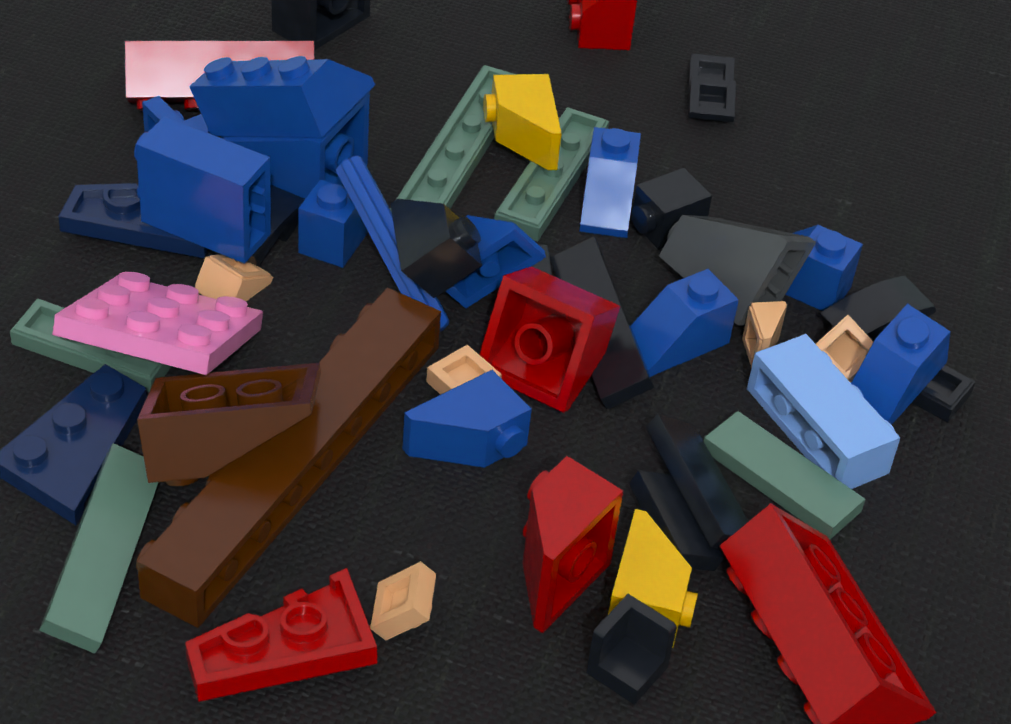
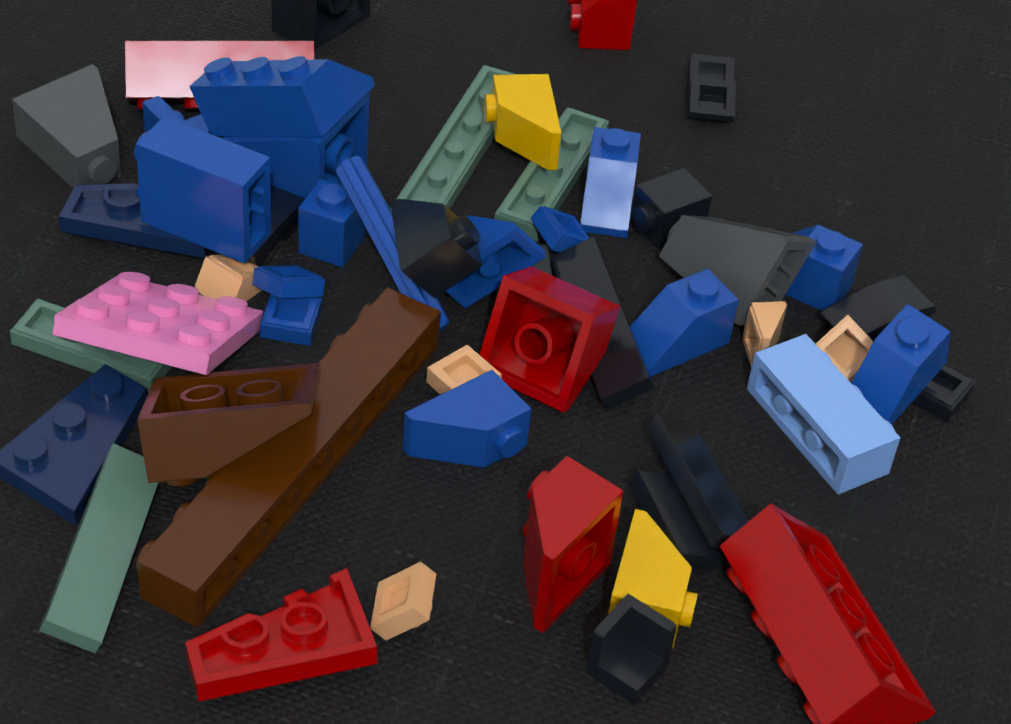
sand green tile [704,411,865,540] -> none
none -> dark grey slope [12,64,121,188]
none -> blue tile [252,265,325,298]
none -> blue tile [260,294,322,346]
none -> blue tile [530,206,589,253]

